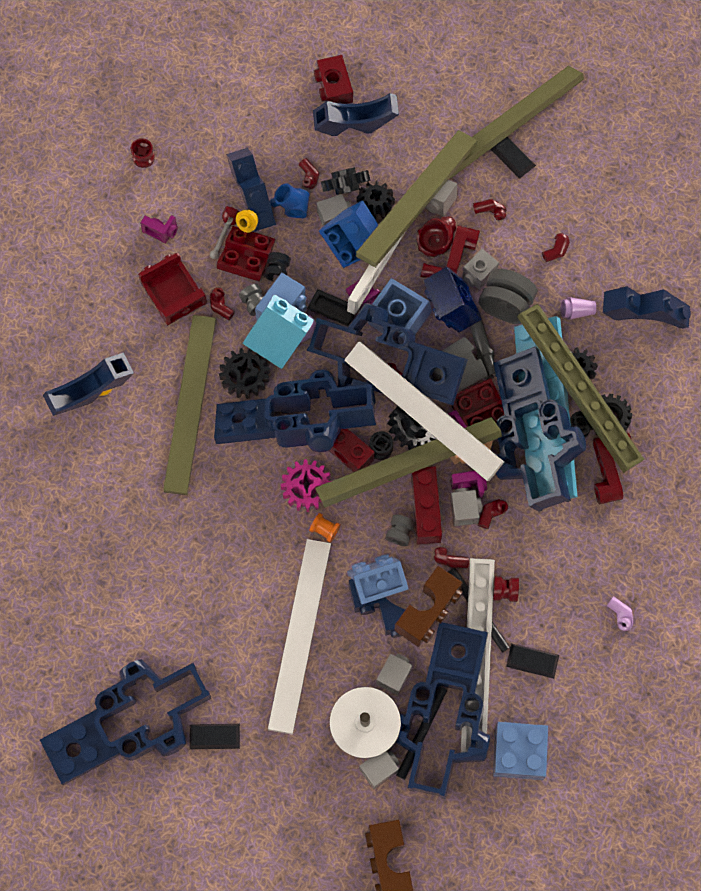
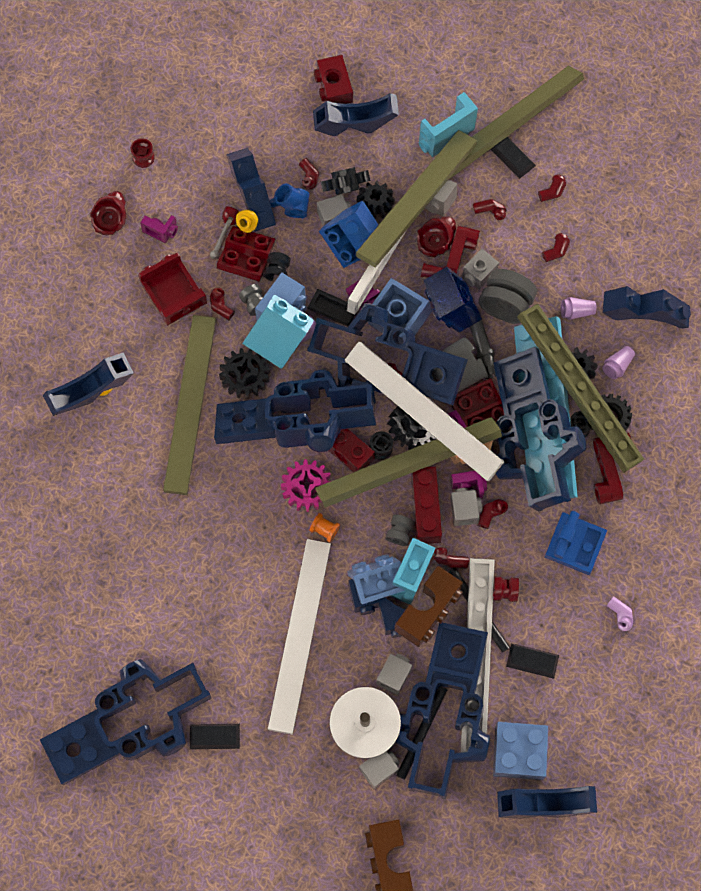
none -> dark red piece [90,191,127,236]
none -> medium azure panel [390,538,435,605]
none -> medium azure panel [418,92,478,157]
none -> dark blue arch [497,786,597,819]
none -> dark red arm [538,174,566,202]
none -> blue plate [544,511,607,576]
none -> lavender cone [602,346,635,379]

